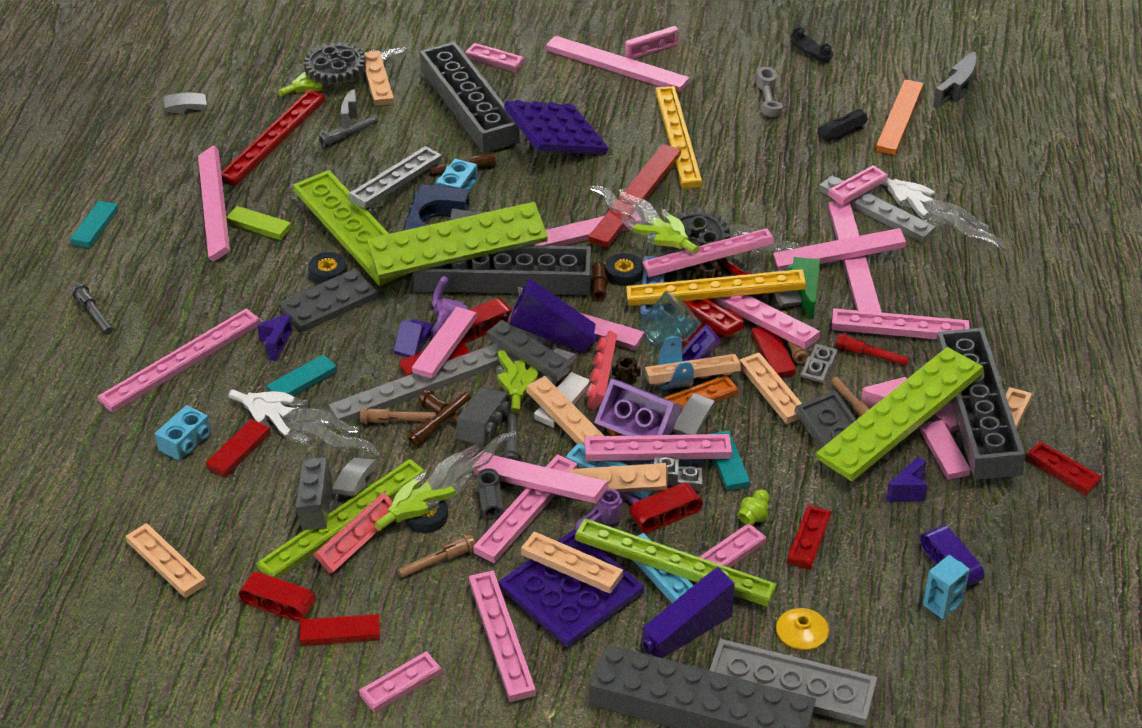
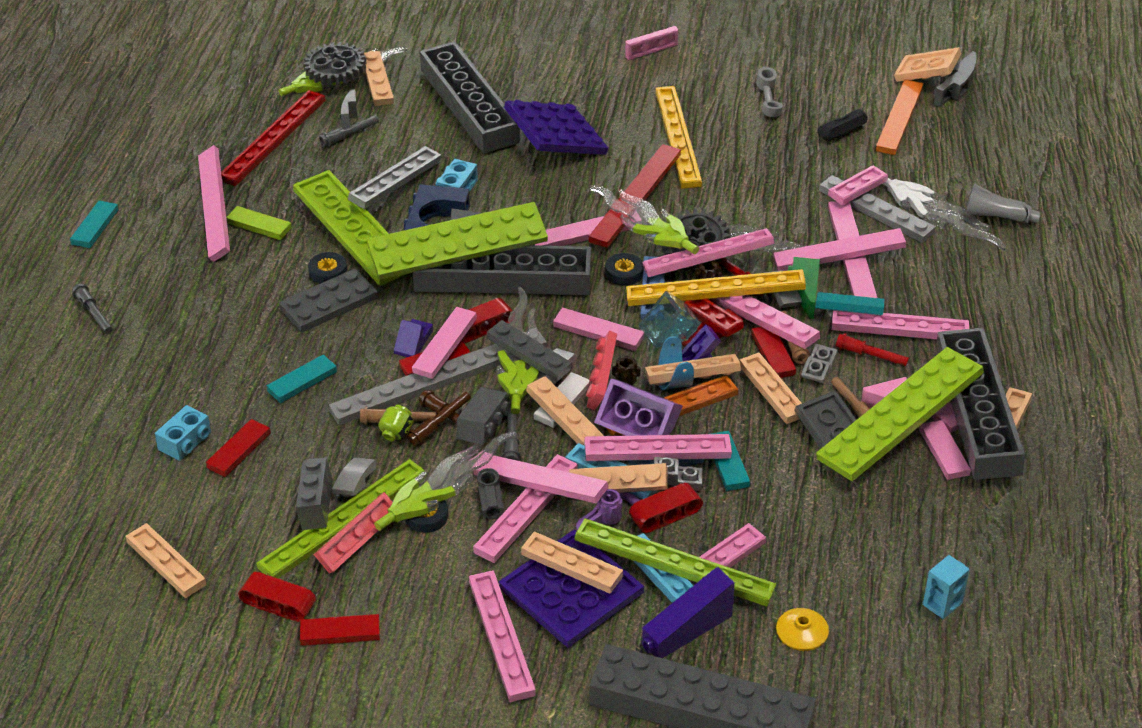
bright pink tile [98,308,261,413] -> none
light grey slope [163,93,207,114] -> none
clear piece [229,389,380,458] -> none
dark purple slope [257,314,293,361] -> none
bright pink tile [359,651,442,713] -> none
medium nougat pin [398,534,476,578] -> none
reddish brown pin [430,151,496,175] -> none
medium lavender piece [431,276,467,339] -> none
bright pink tile [465,43,524,72] -> none
dark purple slope [509,279,597,354] -> none
bright pink tile [546,36,689,93] -> none
reddish brown pin [590,262,608,301] -> none
light grey slope [672,393,715,435] -> none
light grey plate [709,639,877,726] -> none
lime animal [737,489,770,526] -> none
red tile [787,505,832,570] -> none
black piece [790,27,834,63] -> none
dark purple slope [886,457,927,502] -> none
dark purple beam [920,525,984,587] -> none
red tile [1025,441,1102,495] -> none
none -> lime head [378,405,414,442]
none -> teal tile [815,292,885,315]
none -> light nougat plate [894,47,961,82]
none -> light grey piece [966,183,1040,223]

